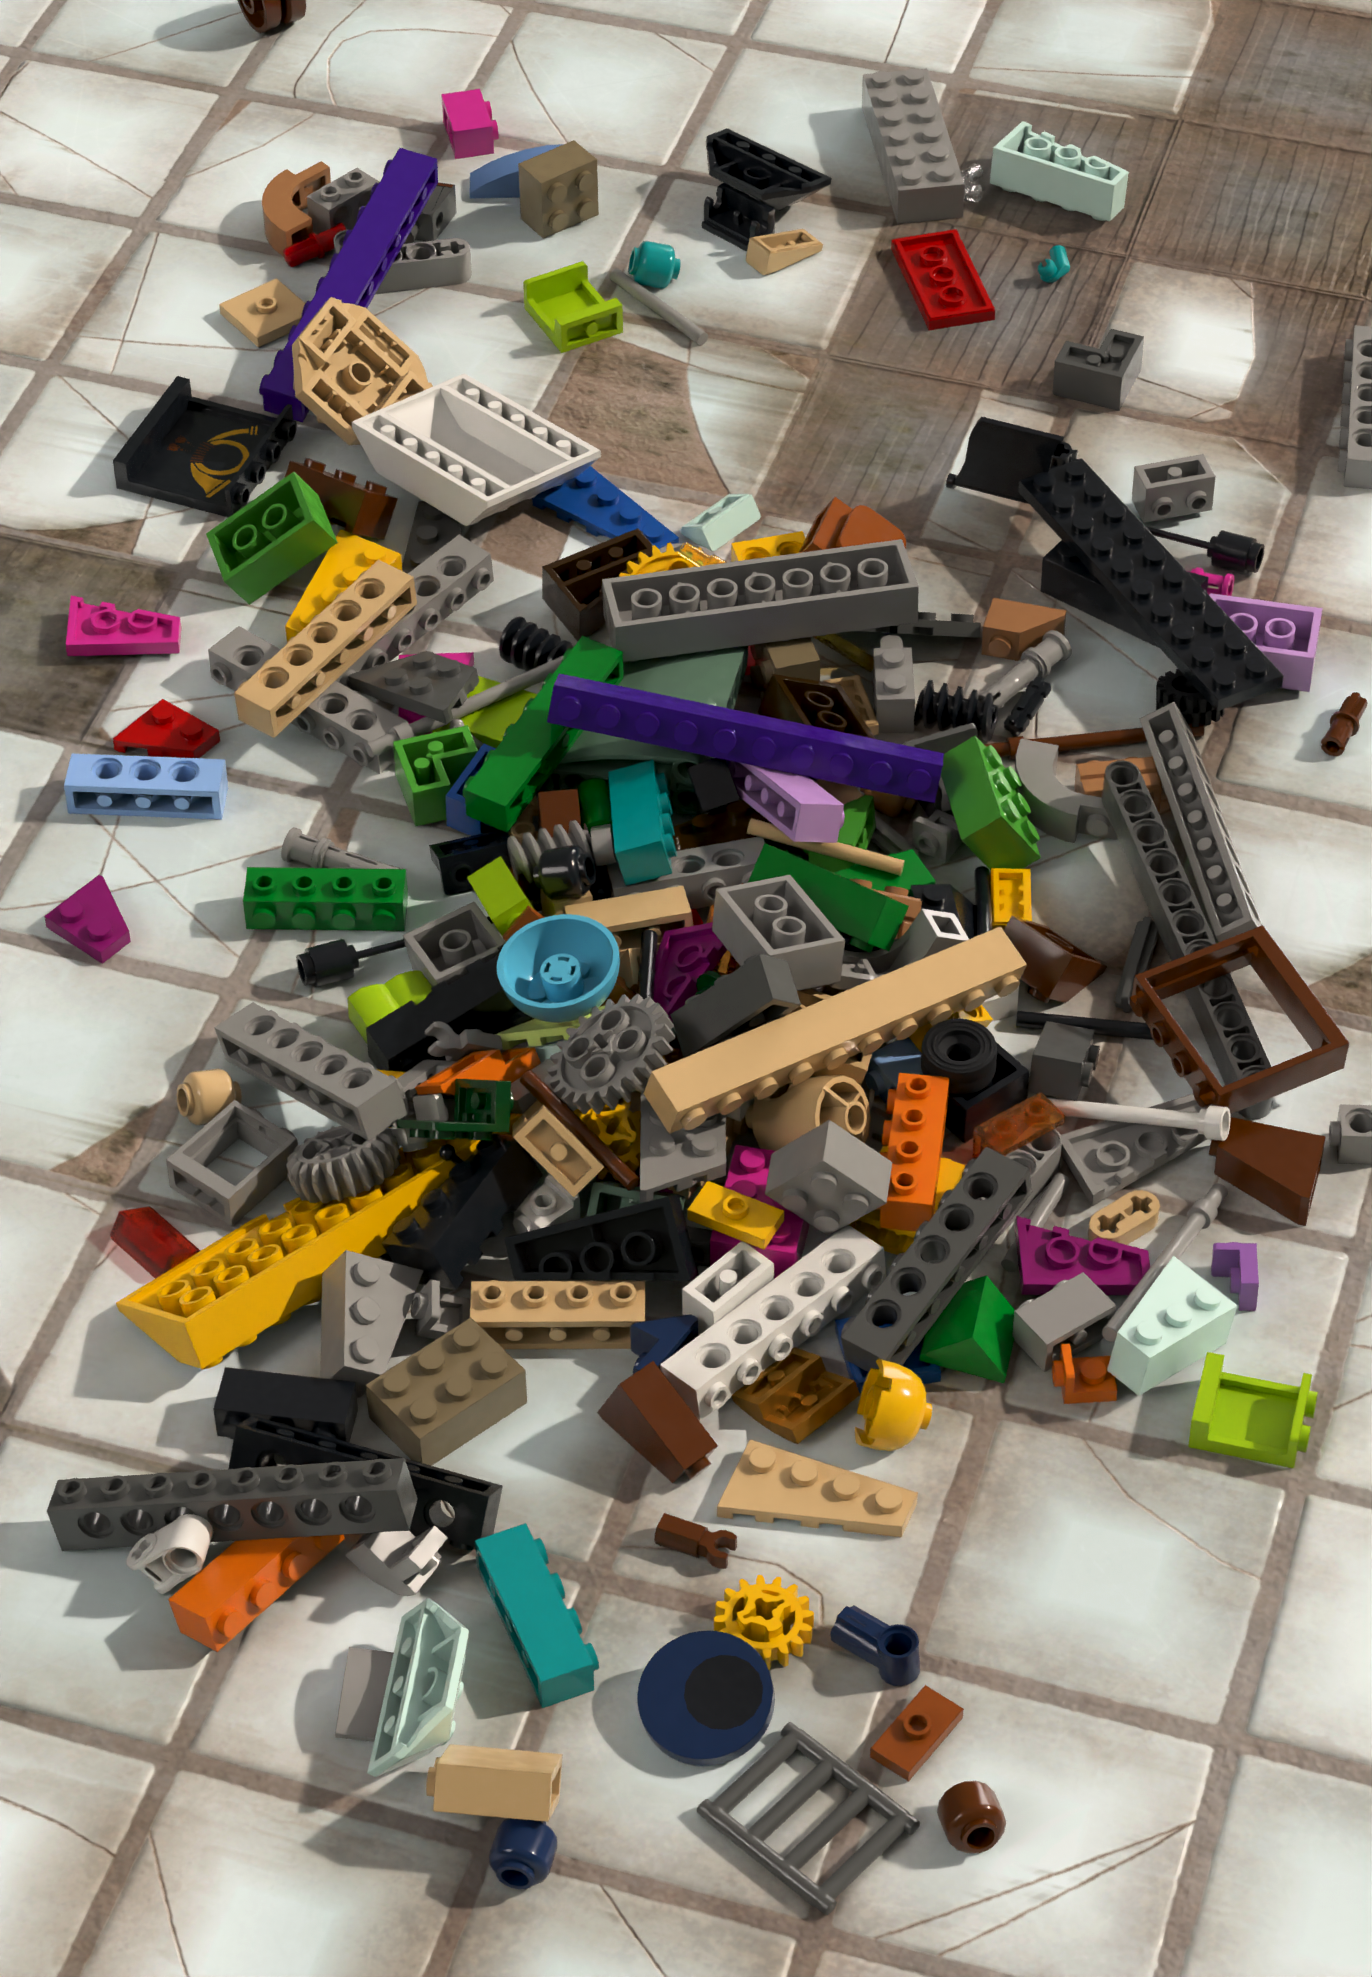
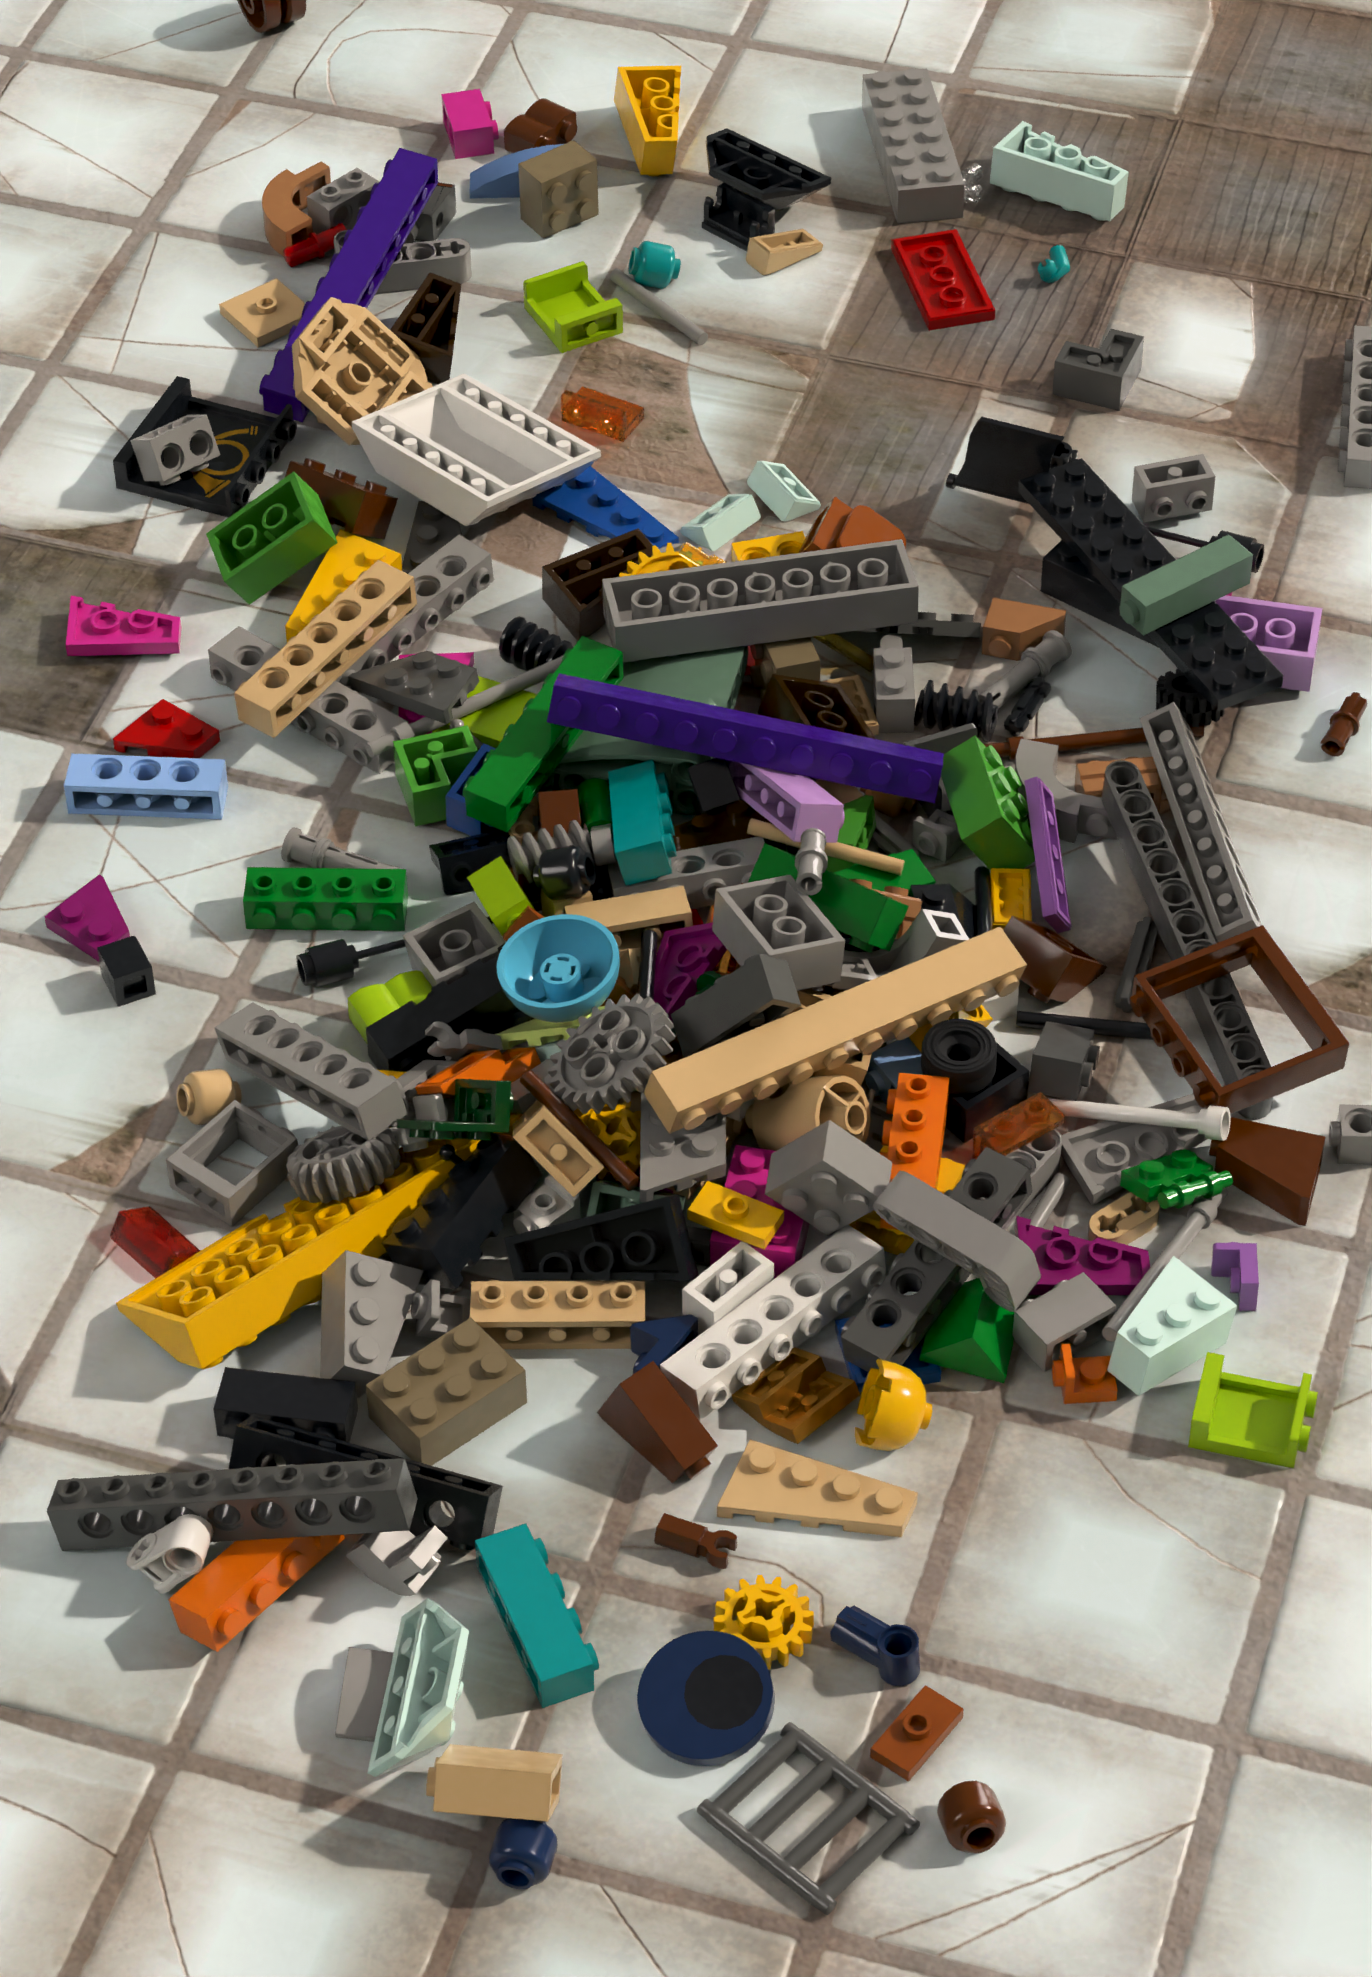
none -> black panel [97,936,156,1007]
none -> light grey brick [130,415,220,485]
none -> dark brown wedge [390,272,462,384]
none -> reddish brown brick [504,98,577,153]
none -> clear orange bracket [561,386,644,442]
none -> yellow wedge [614,66,681,176]
none -> light aqua slope [747,461,821,522]
none -> light grey pin [795,828,828,895]
none -> light grey beam [873,1171,1041,1312]
none -> medium lavender tile [1024,776,1072,934]
none -> sand green brick [1120,535,1253,636]
none -> green plate [1120,1149,1233,1209]

